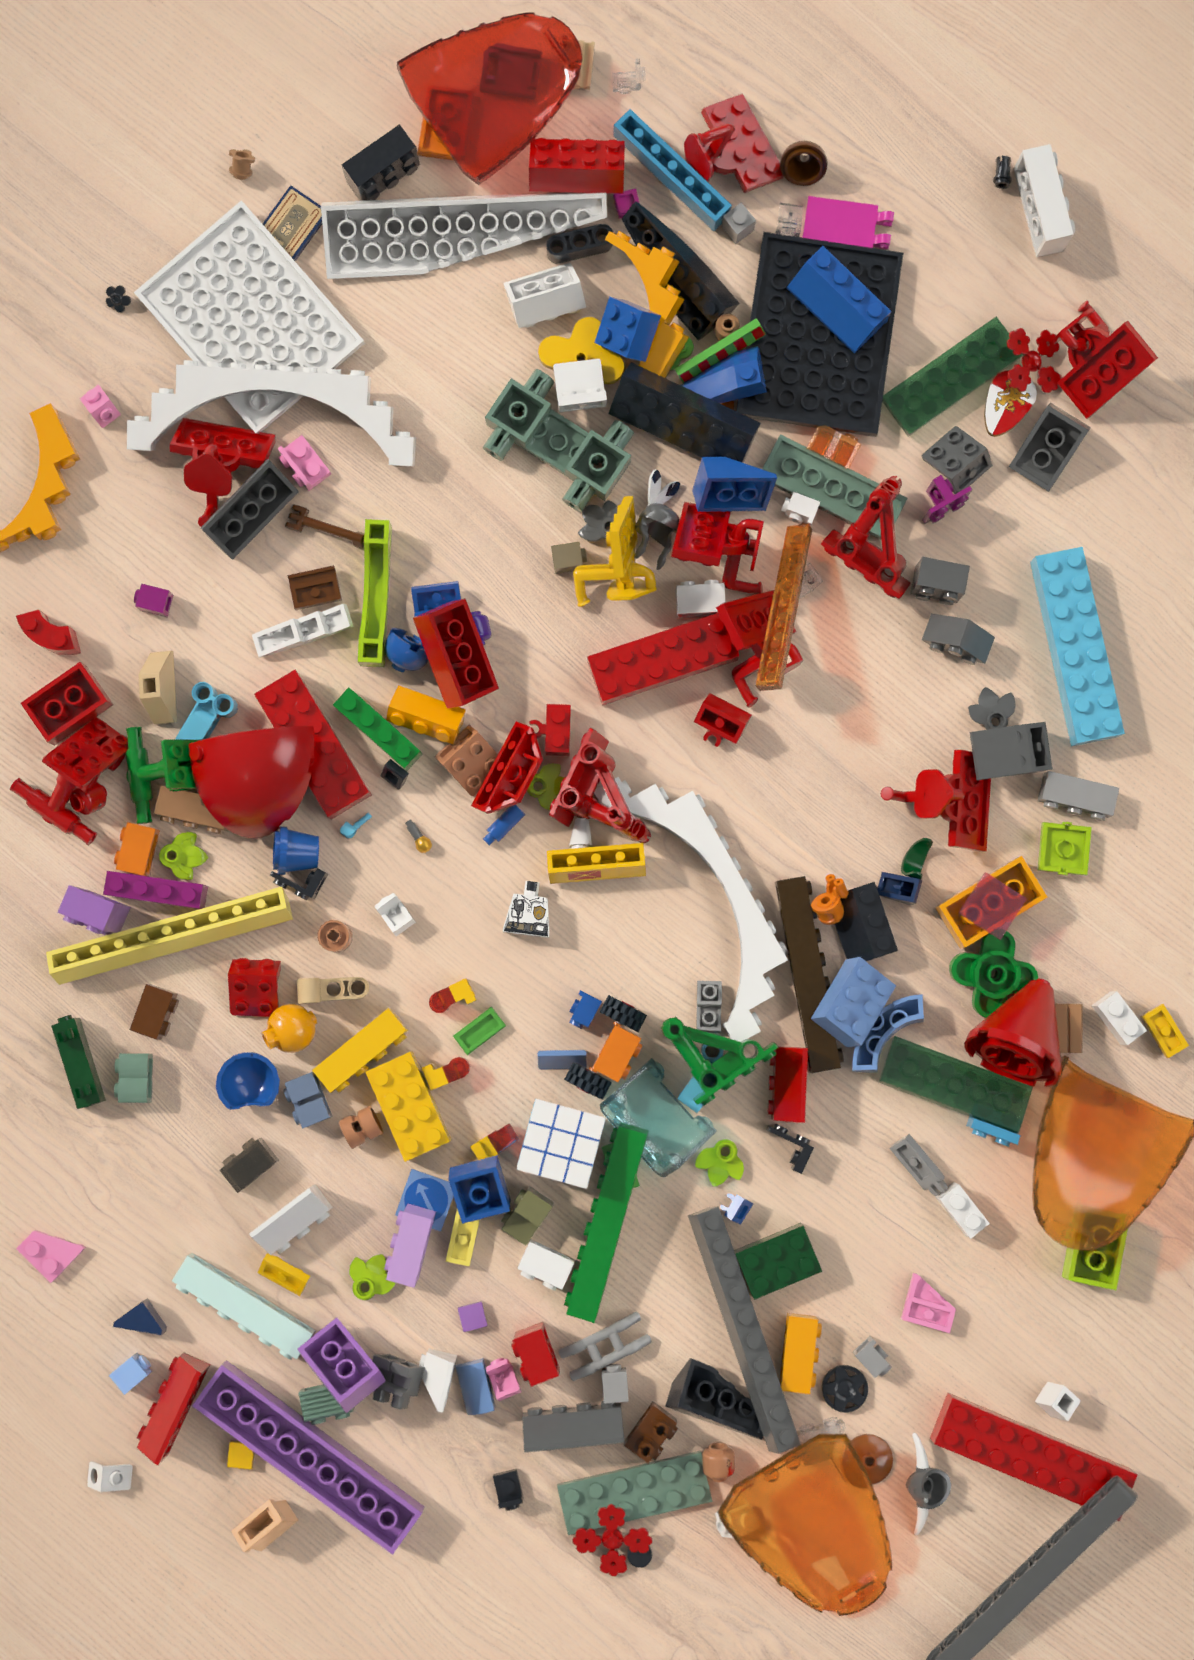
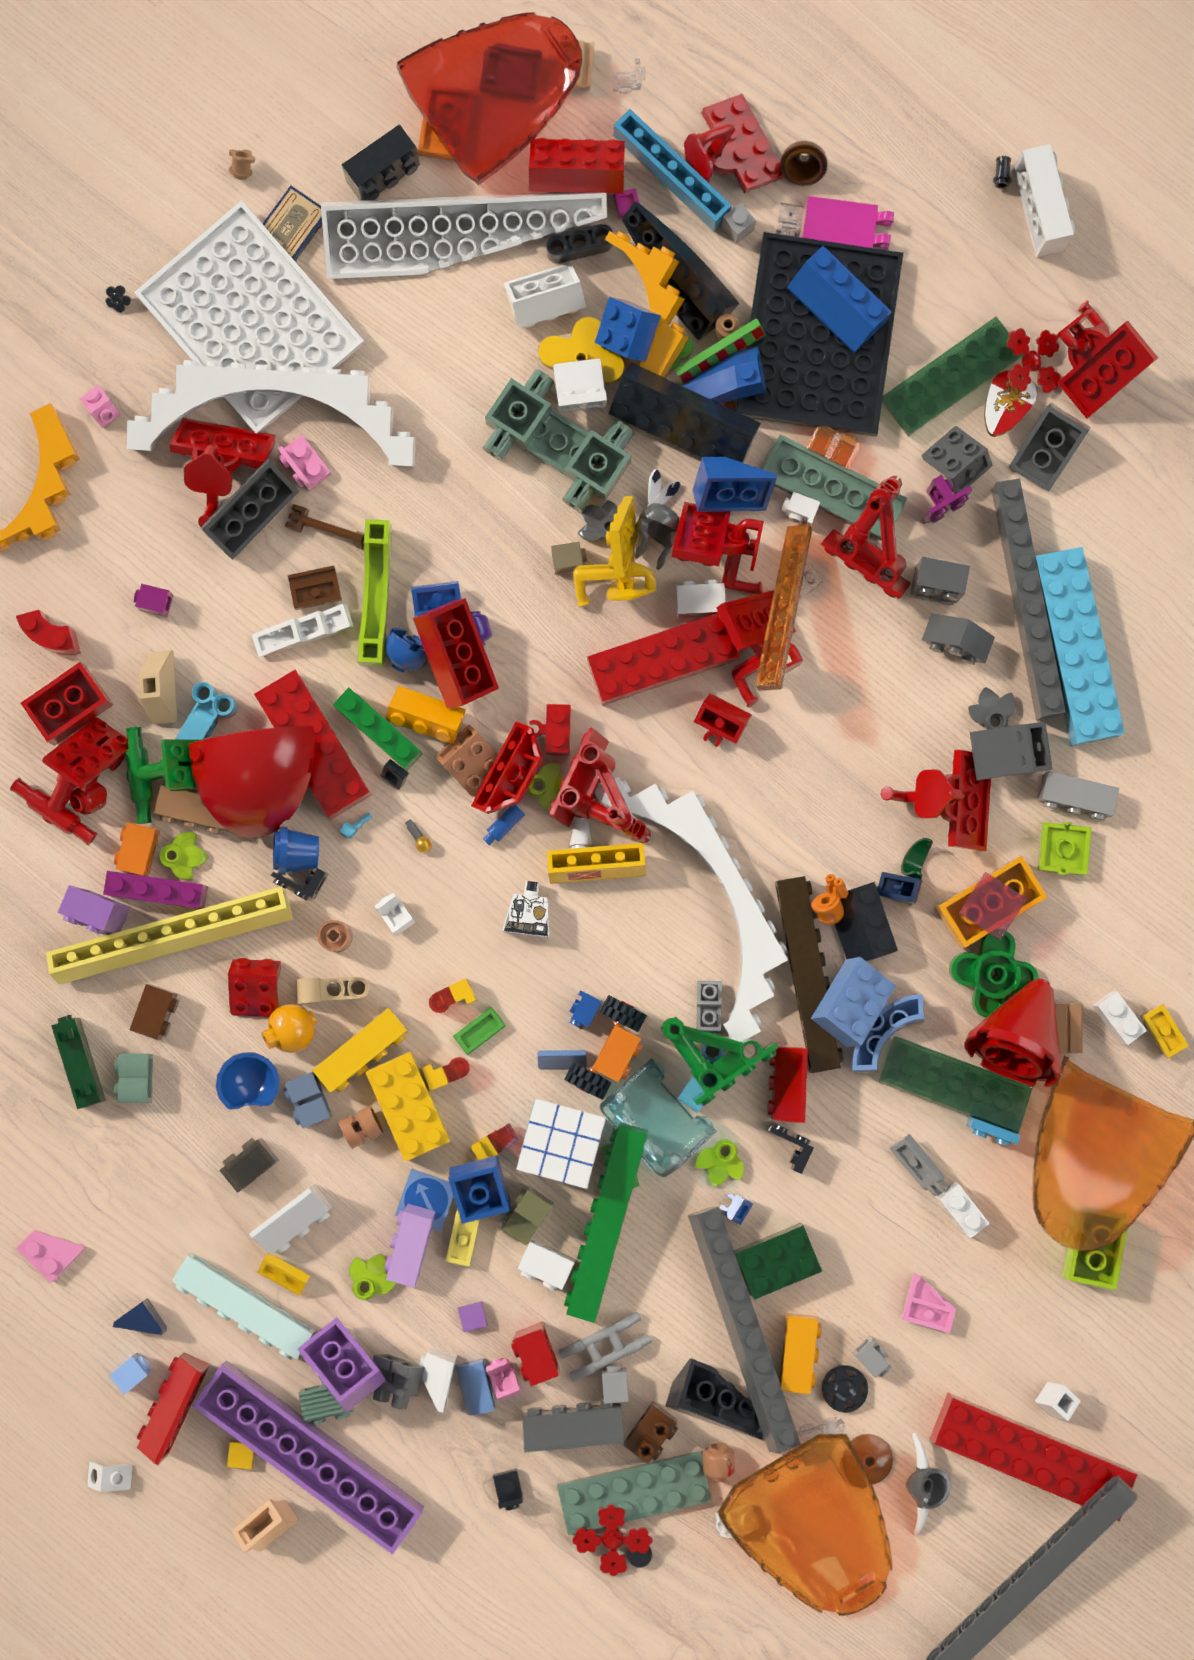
none -> dark grey brick [991,478,1066,720]

